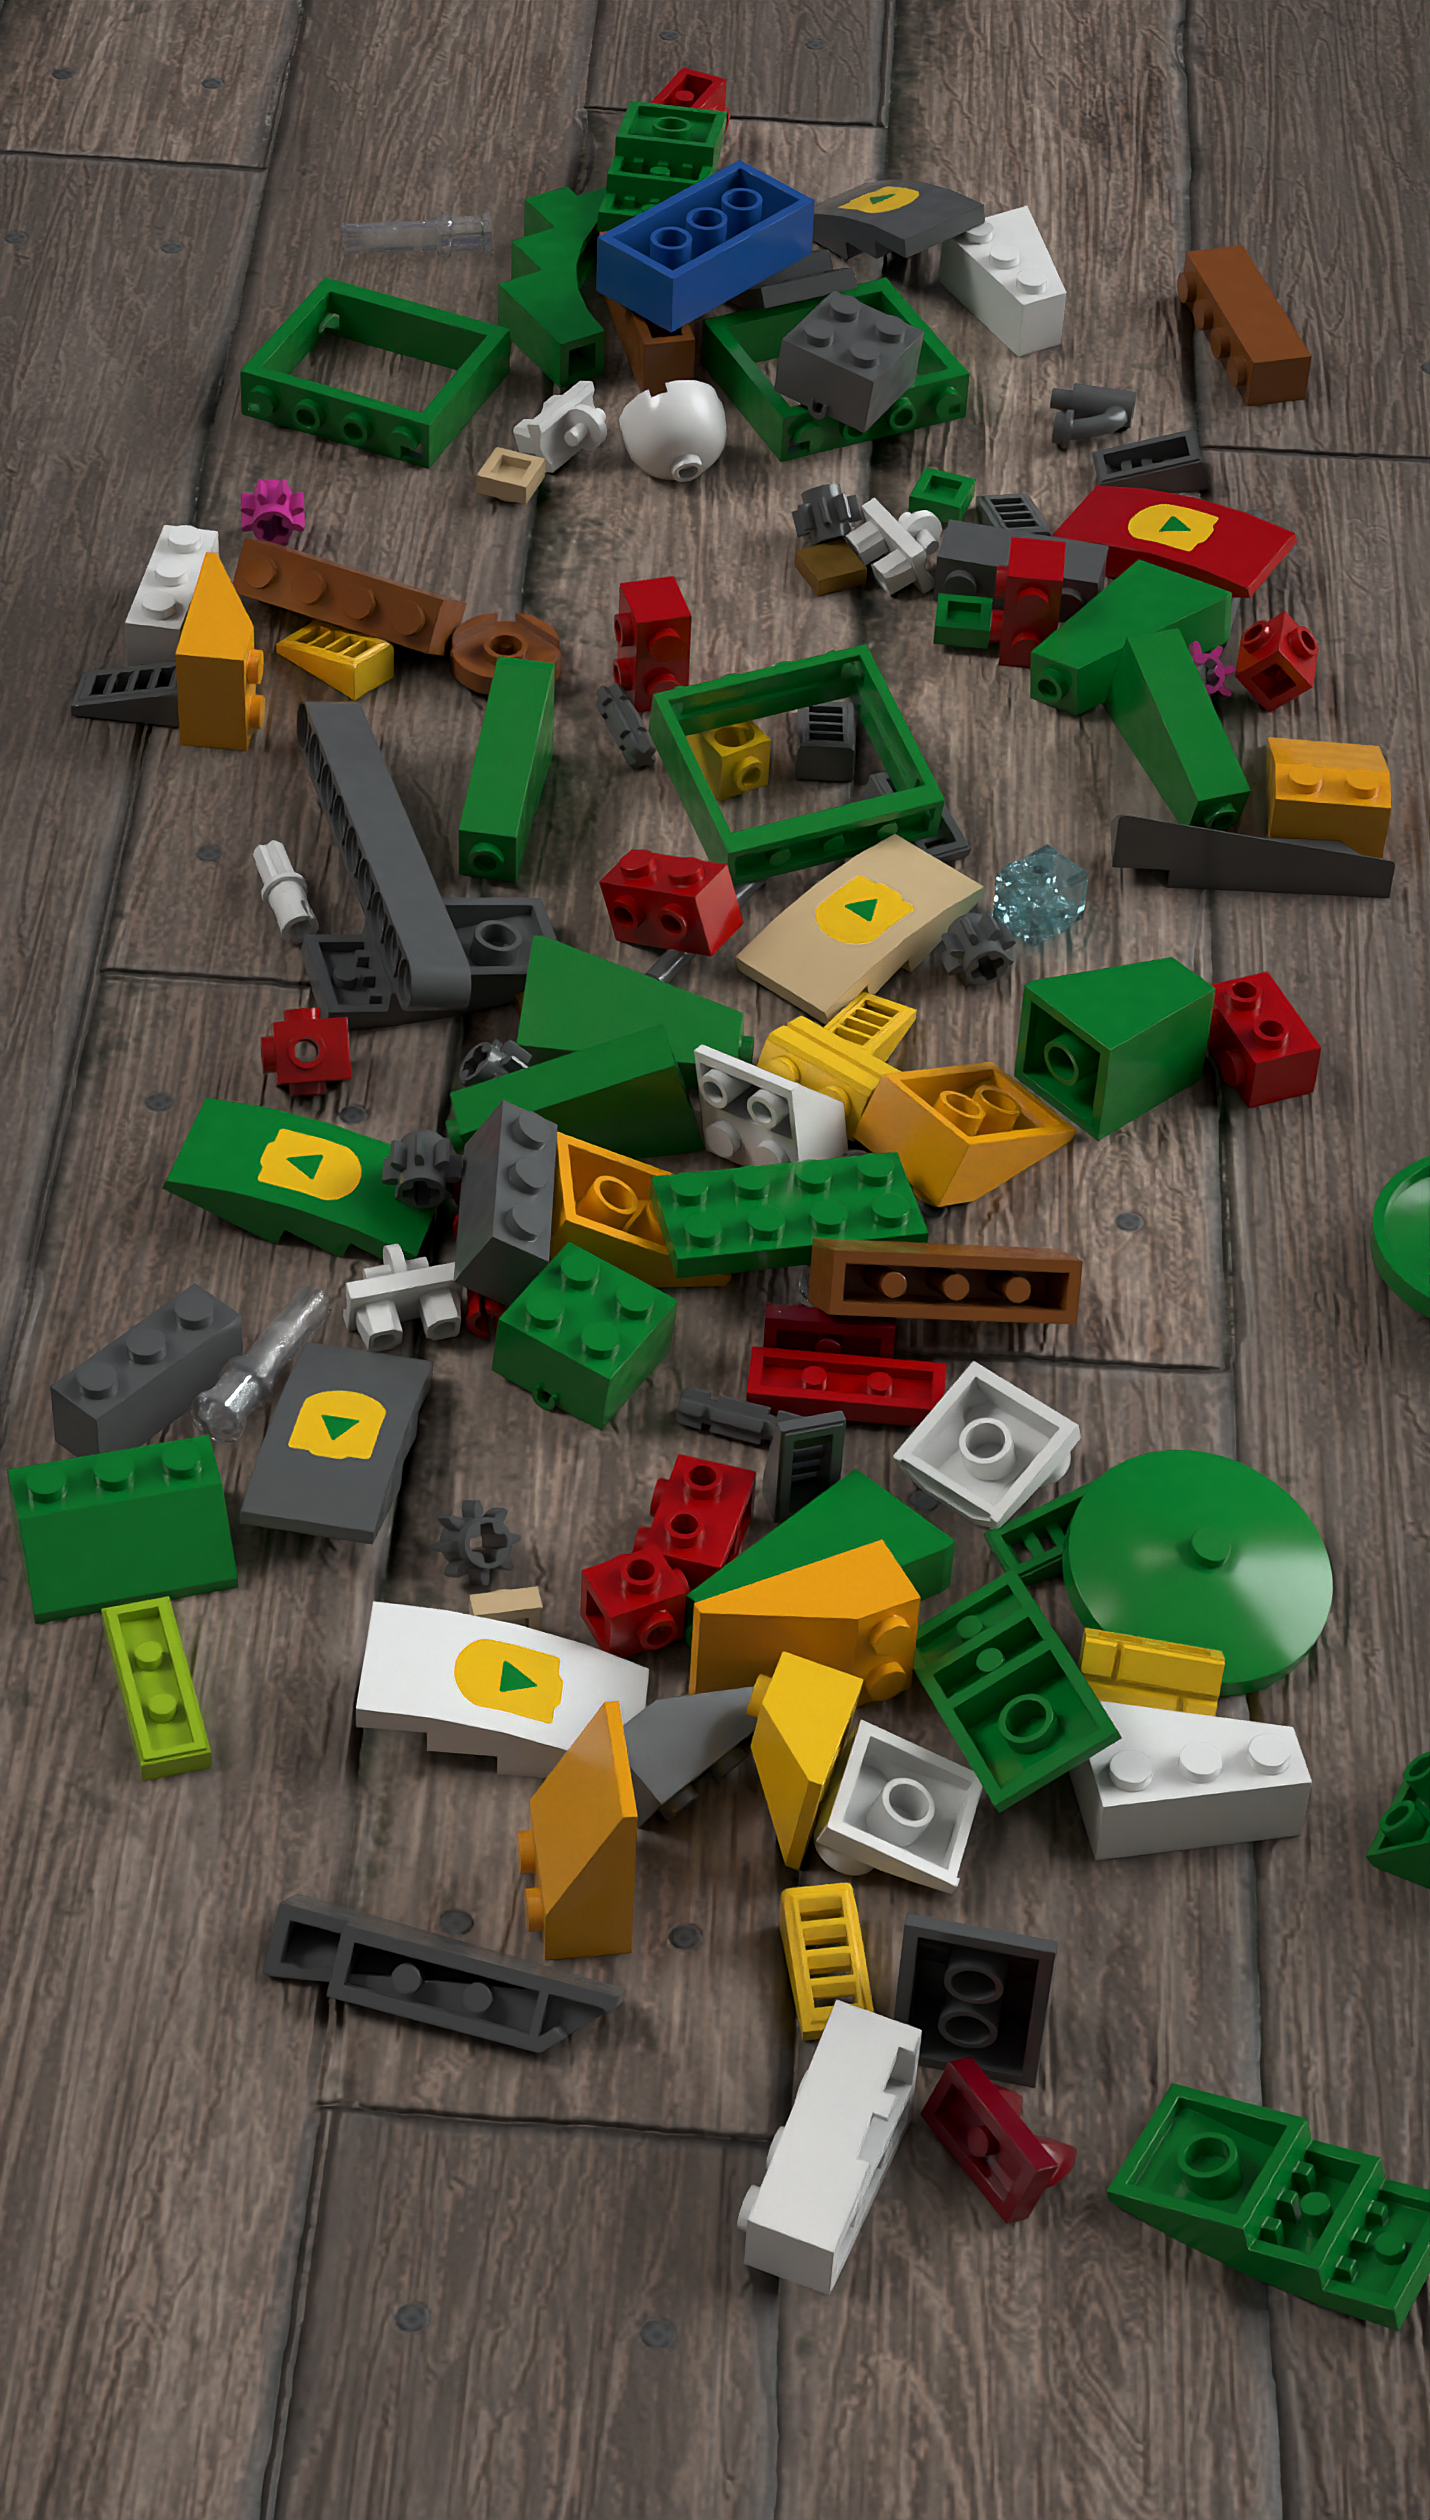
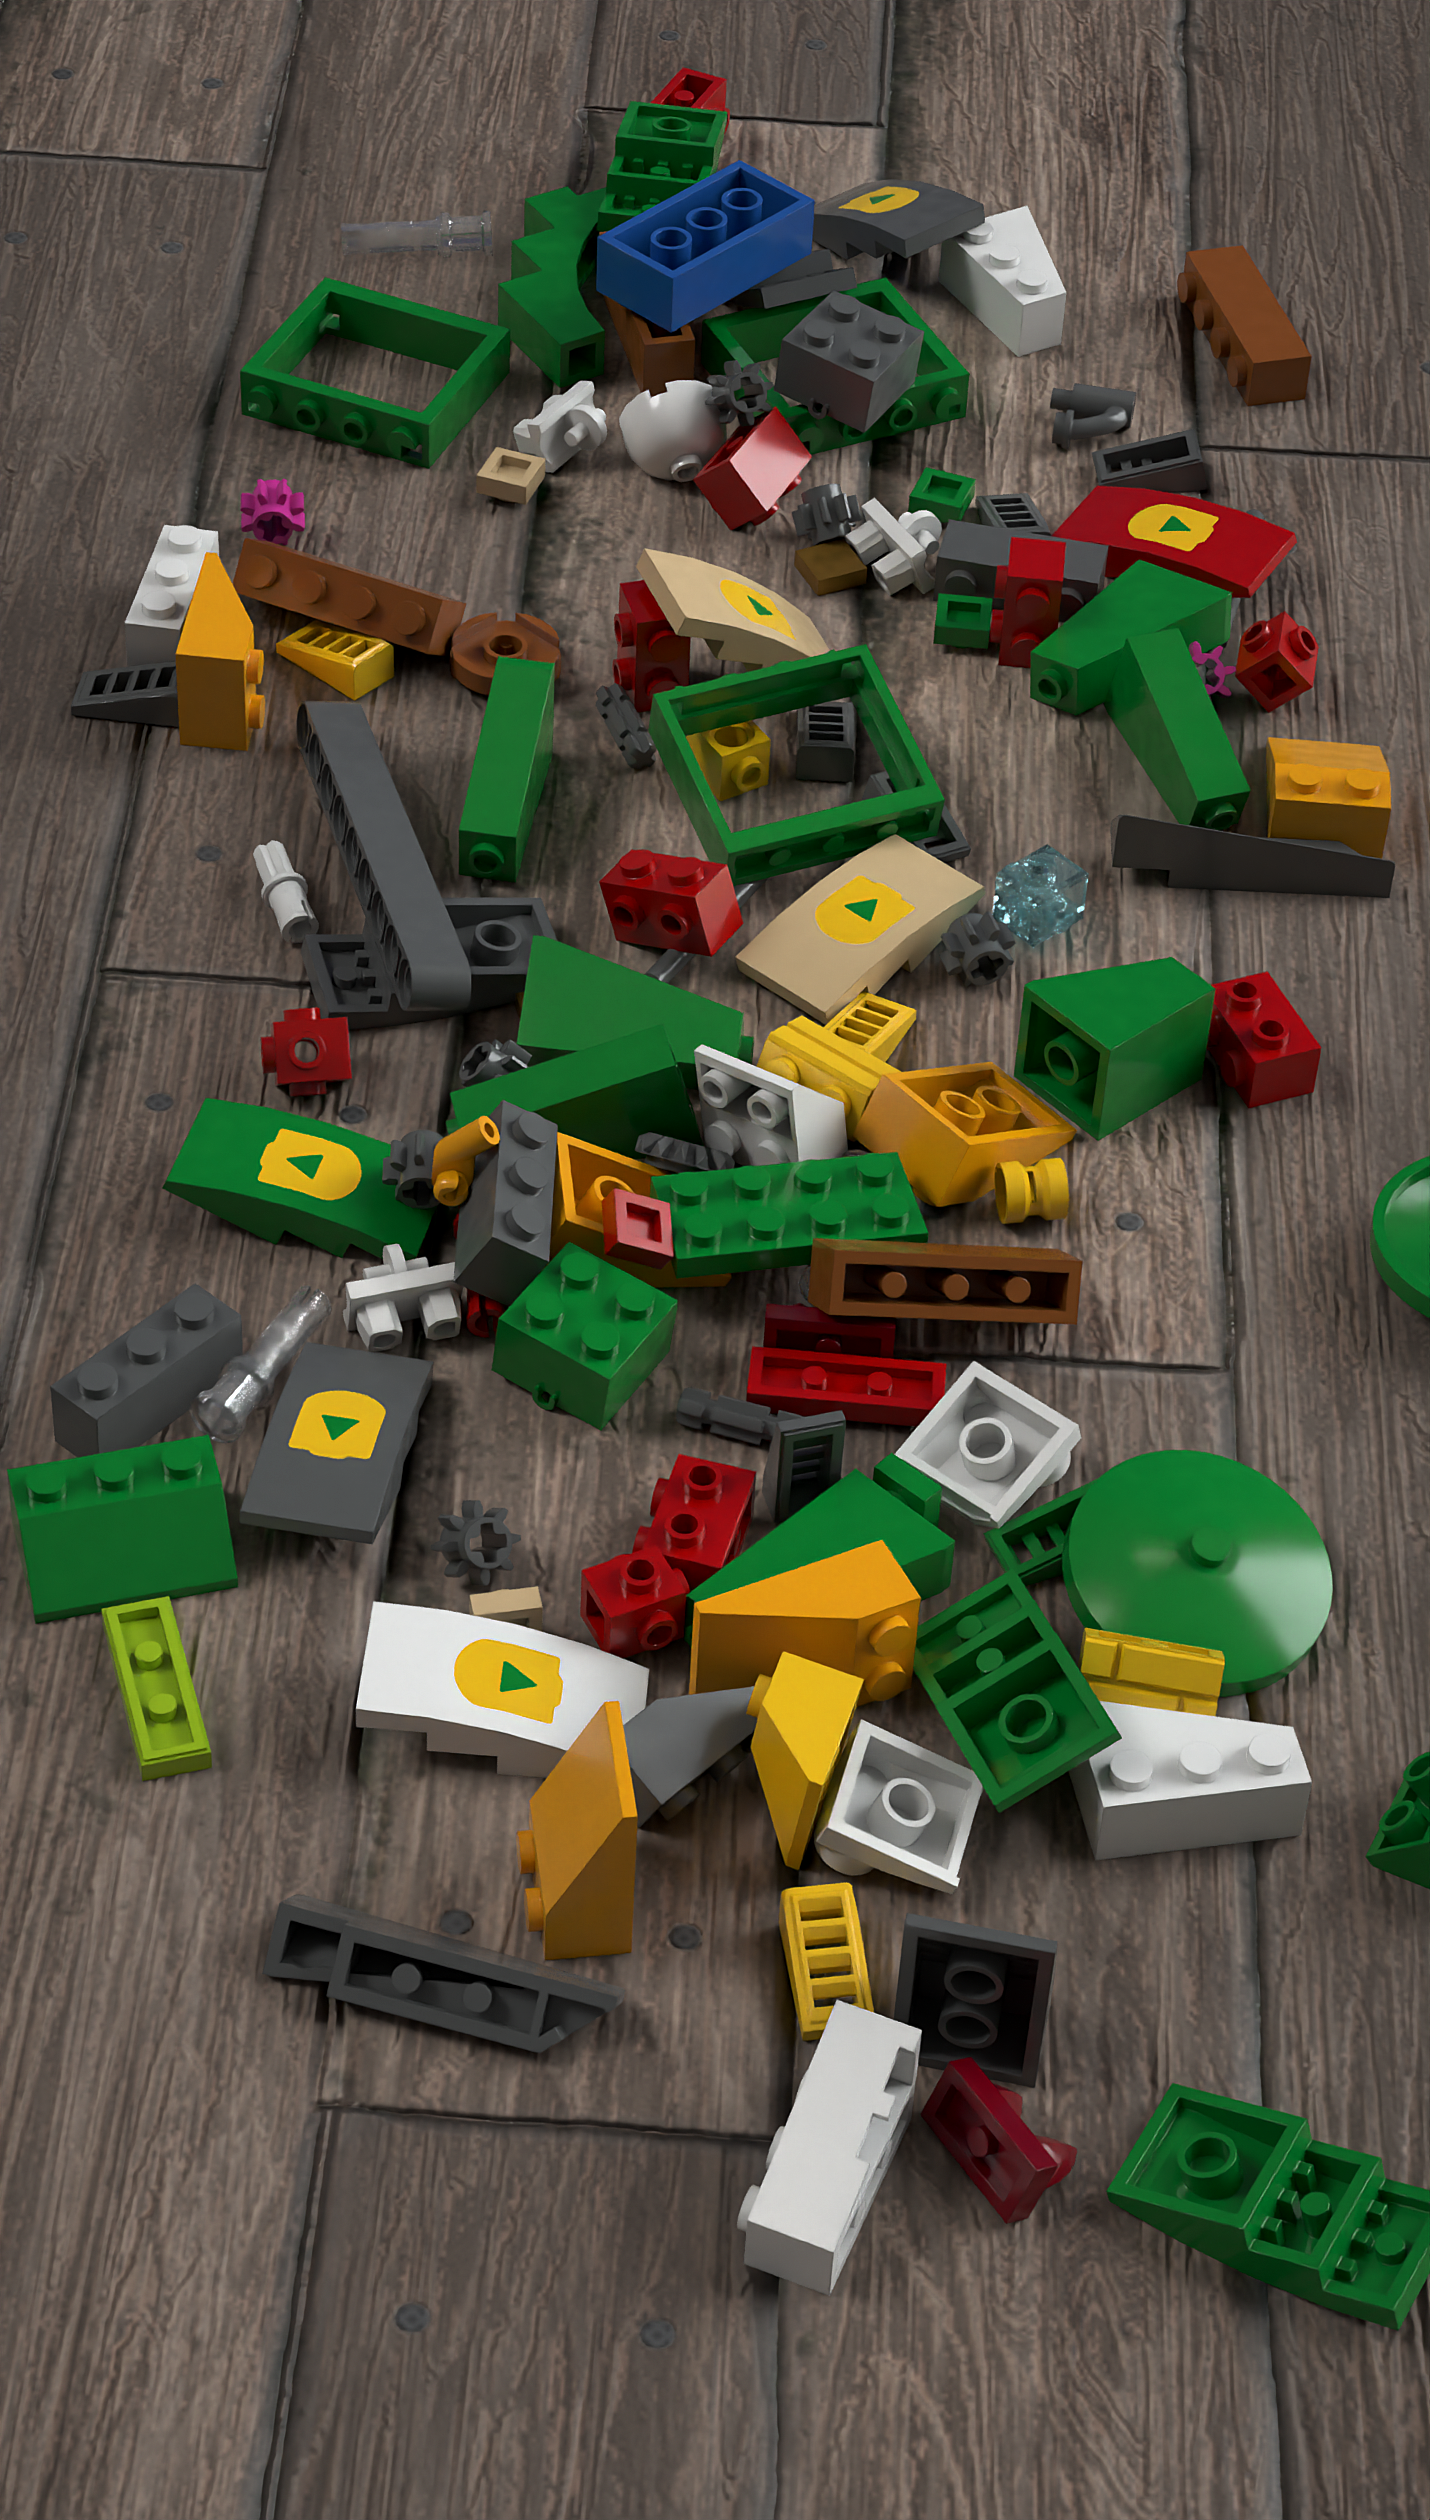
none -> light orange arm [431,1116,500,1206]
none -> red plate [601,1188,674,1270]
none -> dark grey gear [635,1132,735,1173]
none -> tan slope [636,548,830,672]
none -> red brick [693,406,812,531]
none -> dark grey gear [705,360,774,427]
none -> green plate [873,1452,942,1528]
none -> yellow wheel [994,1158,1069,1224]

